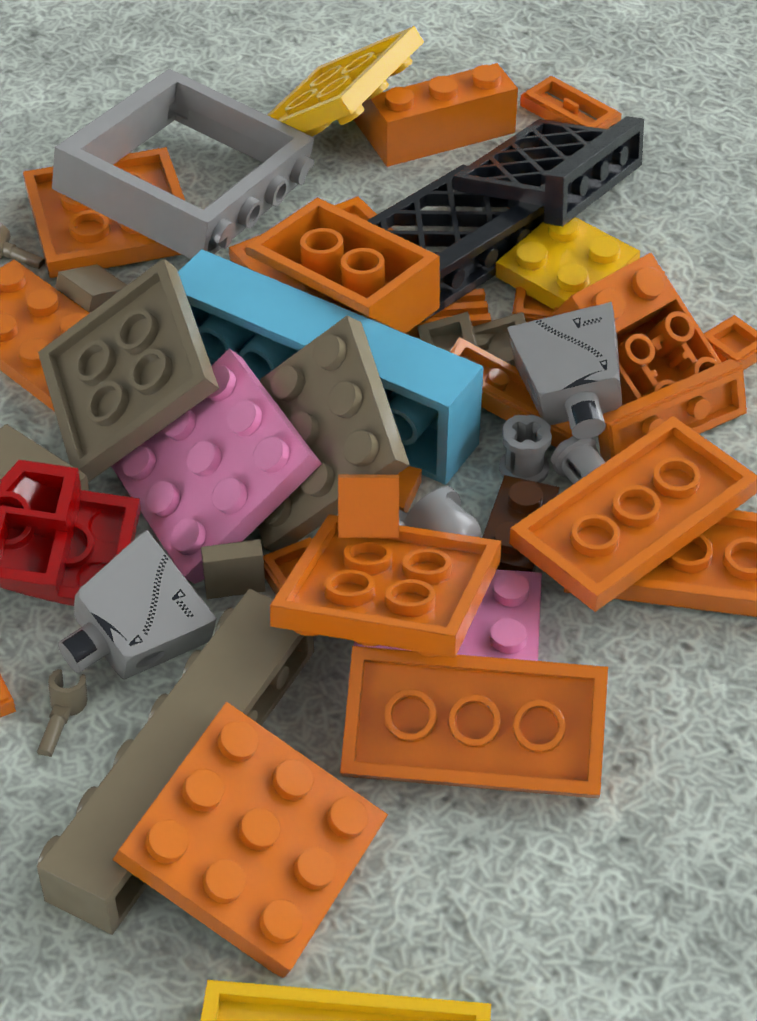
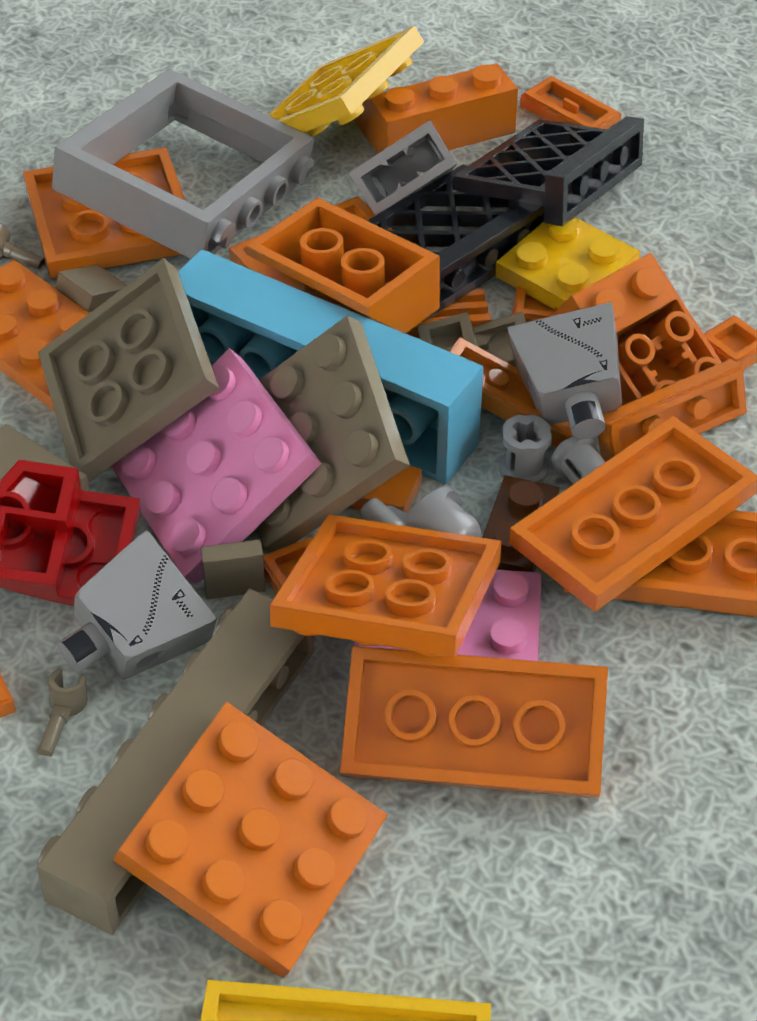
orange tile [338,474,399,538] -> none
none -> light grey torso [349,120,457,216]

